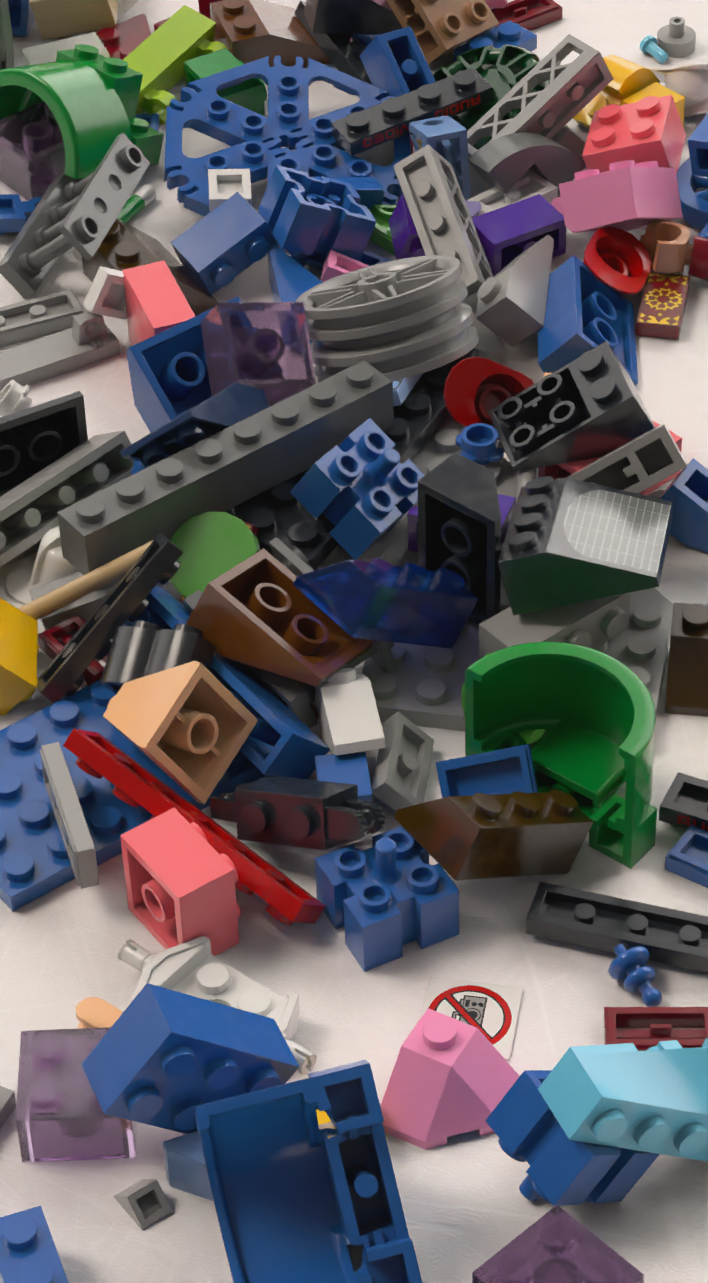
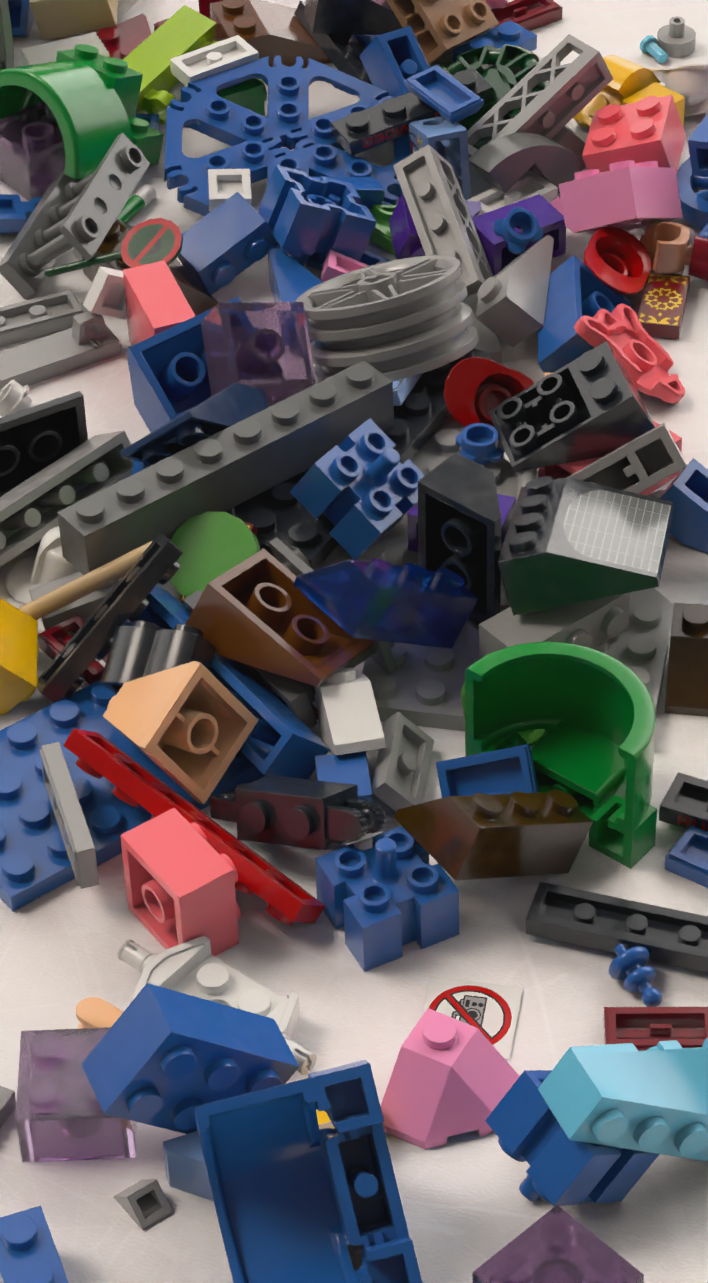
none -> piece [44,218,183,277]
none -> white plate [170,35,259,87]
none -> blue tile [404,65,484,124]
none -> blue plate [493,206,543,254]
none -> coral tile [574,303,685,404]

